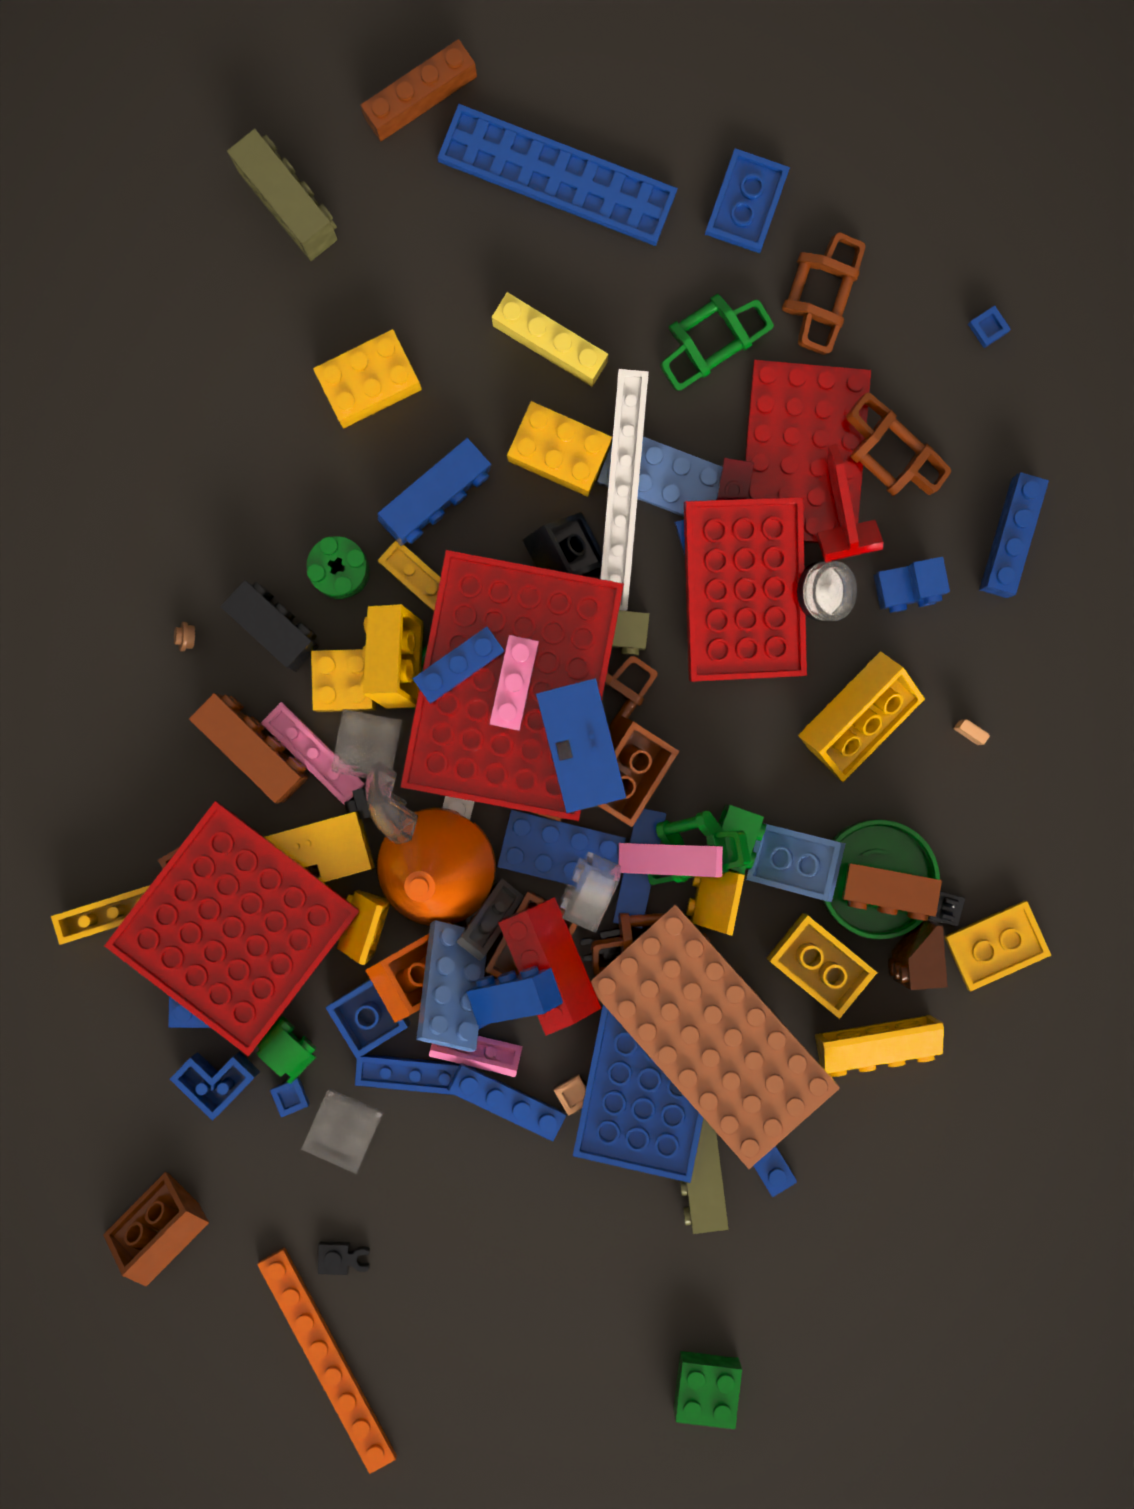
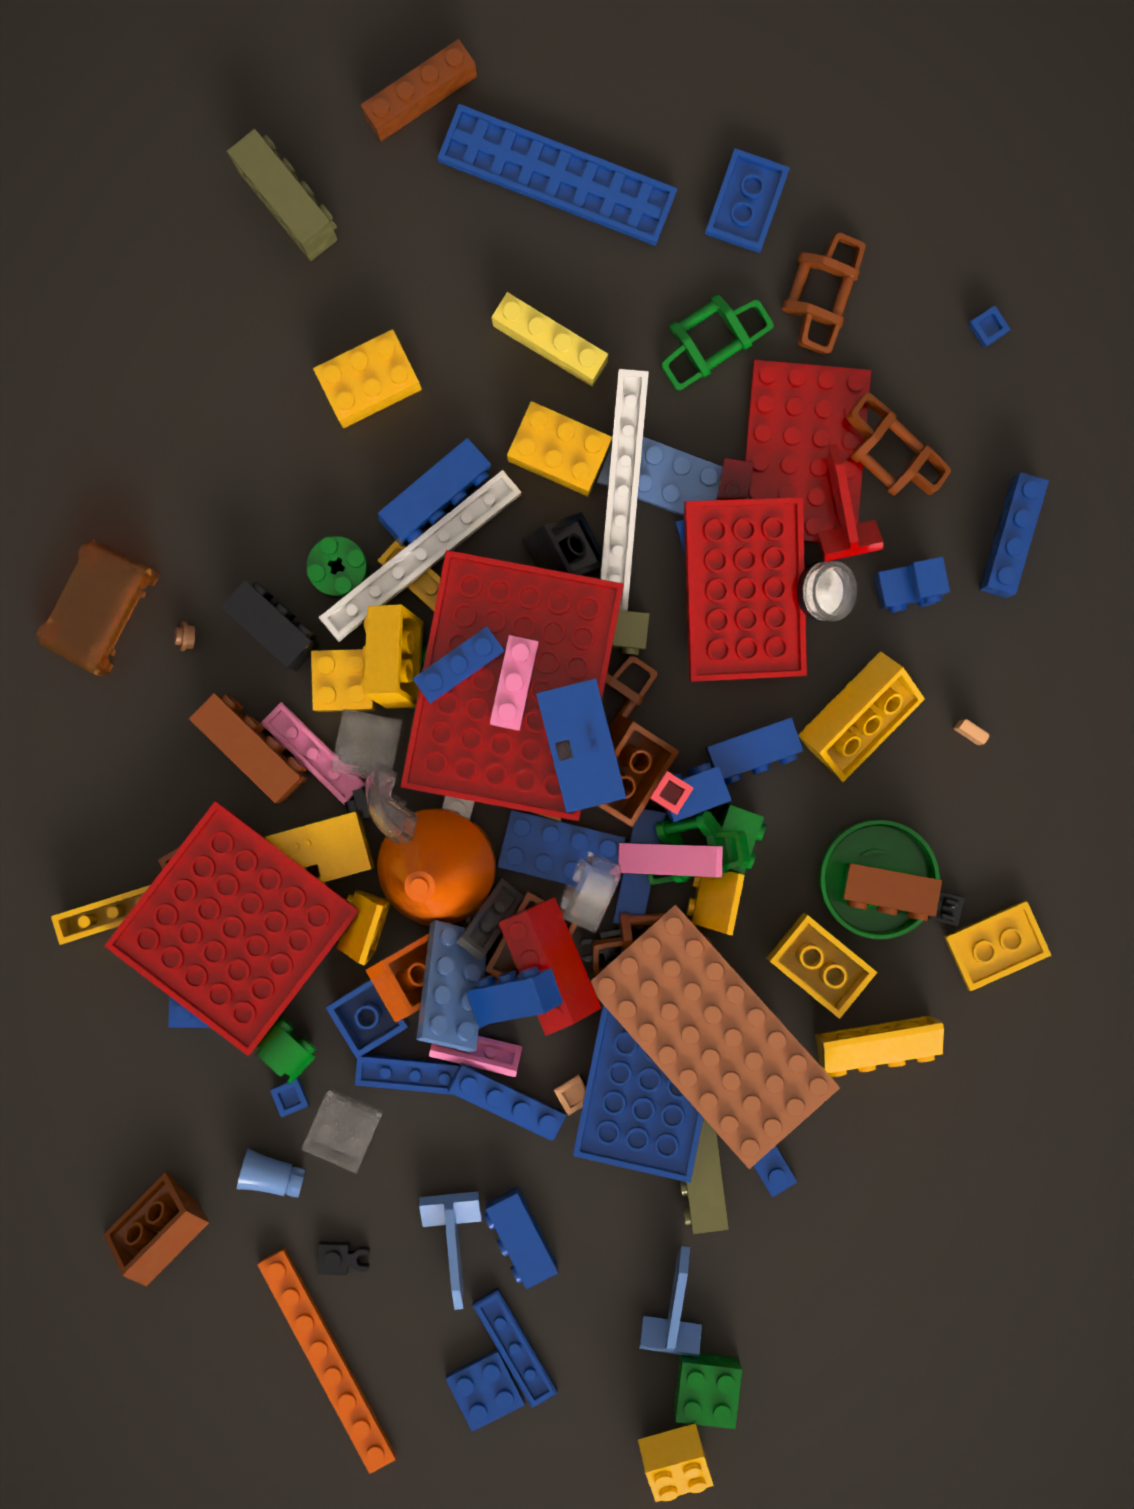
blue brick [170,1051,260,1121] -> none
medium blue plate [746,823,846,902] -> none
reddish brown slope [888,920,948,990] -> none
none -> clear orange windscreen [37,540,160,678]
none -> medium blue plant [236,1148,306,1198]
none -> white plate [319,470,521,642]
none -> medium blue piece [419,1191,482,1310]
none -> blue plate [445,1349,525,1432]
none -> blue tile [472,1288,558,1408]
none -> blue brick [483,1187,558,1290]
none -> yellow brick [638,1423,713,1502]
none -> medium blue piece [639,1246,702,1358]
none -> coral brick [649,771,694,815]
none -> blue brick [664,762,732,822]
none -> blue brick [705,717,803,784]

